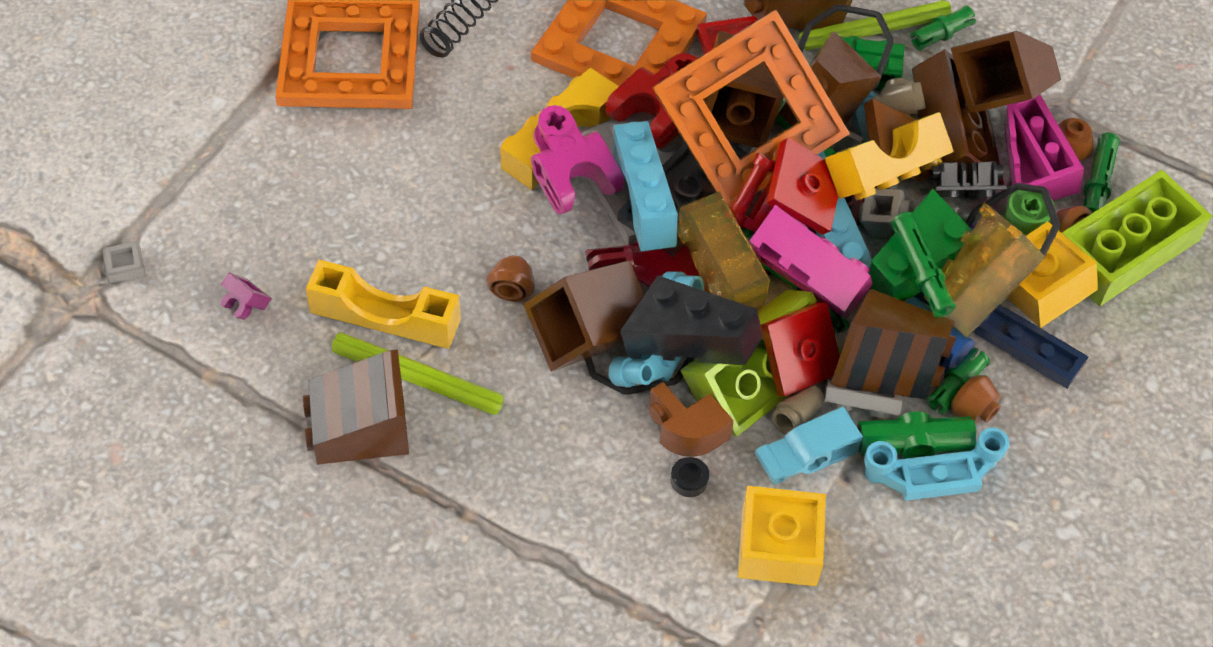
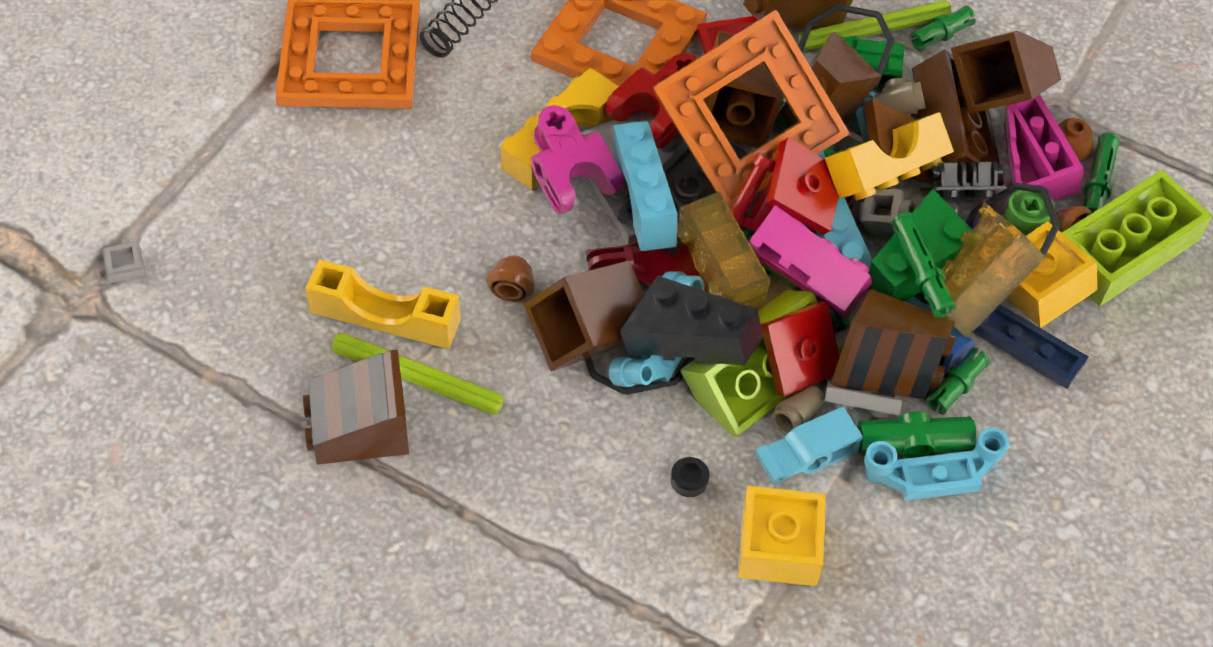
tile [220,272,272,320] -> none
dark orange brick [648,382,734,457] -> none
dark orange cone [951,375,1001,424] -> none

